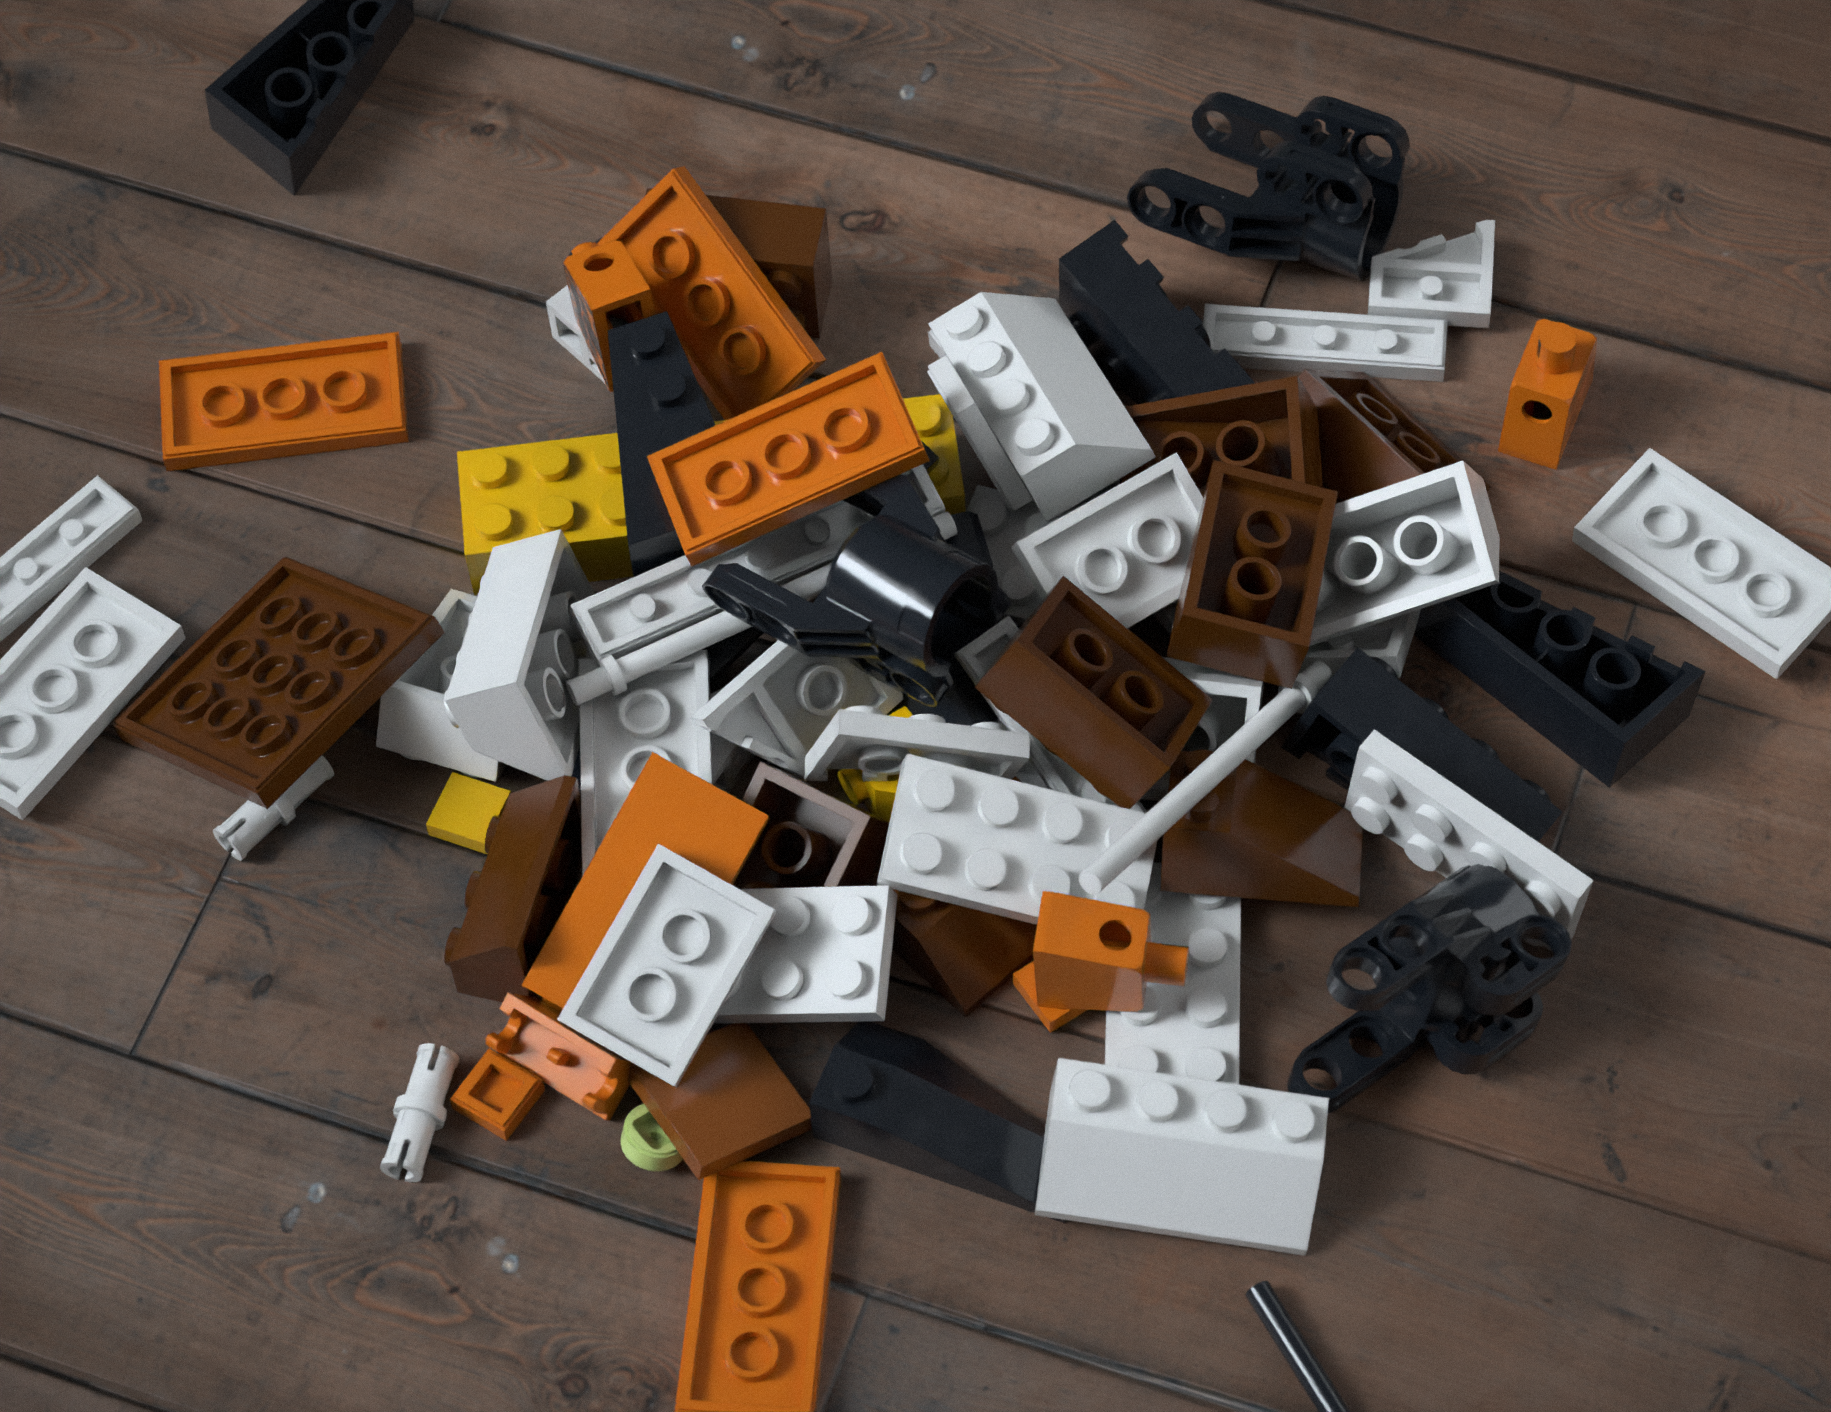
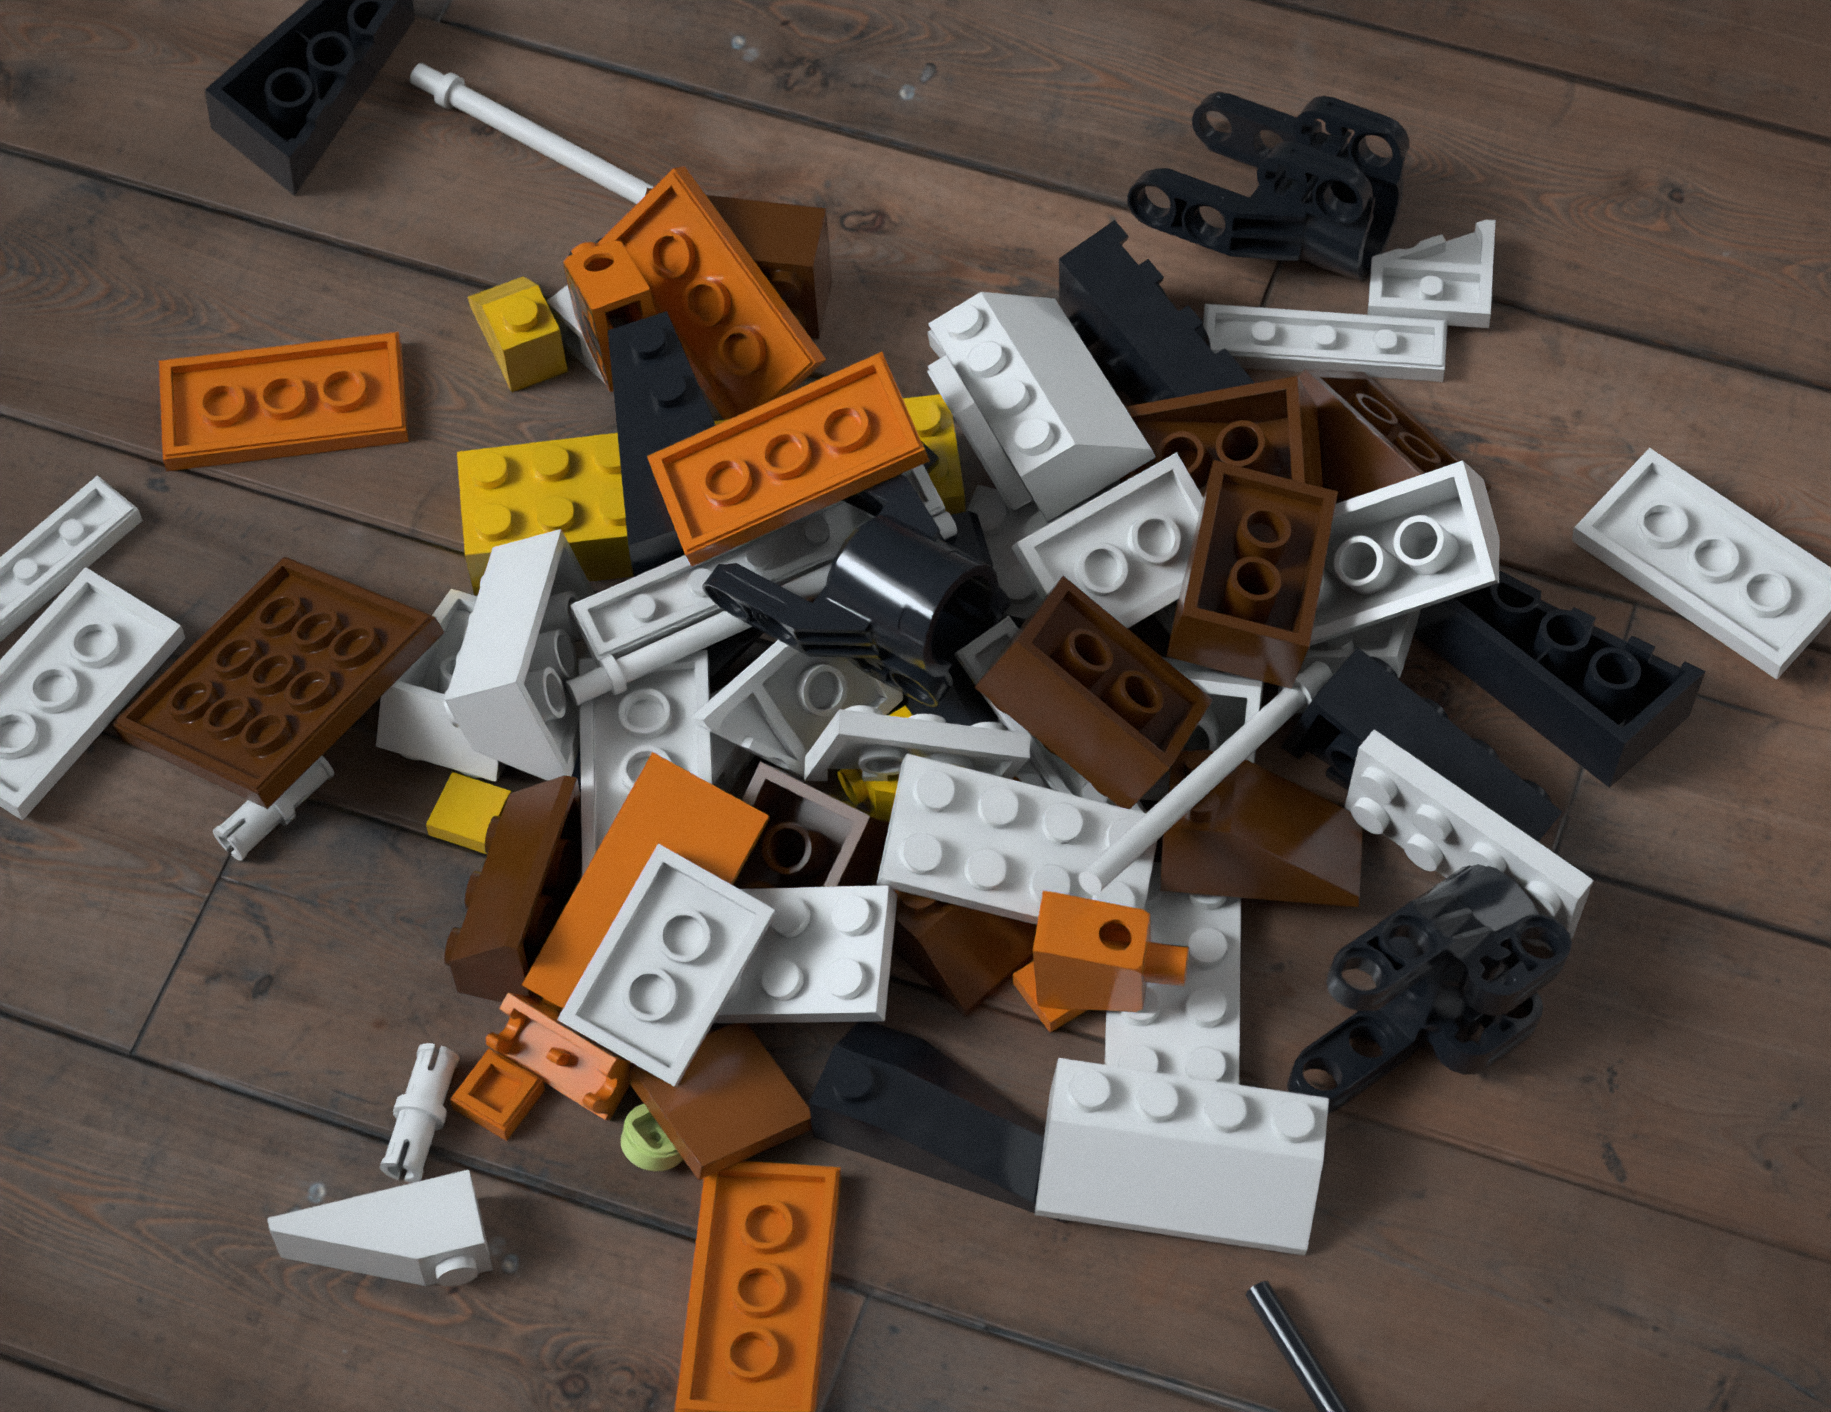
orange torso [1498,319,1597,470] -> none
none -> white slope [267,1170,493,1286]
none -> white bar [410,63,654,204]
none -> yellow slope [468,277,568,393]

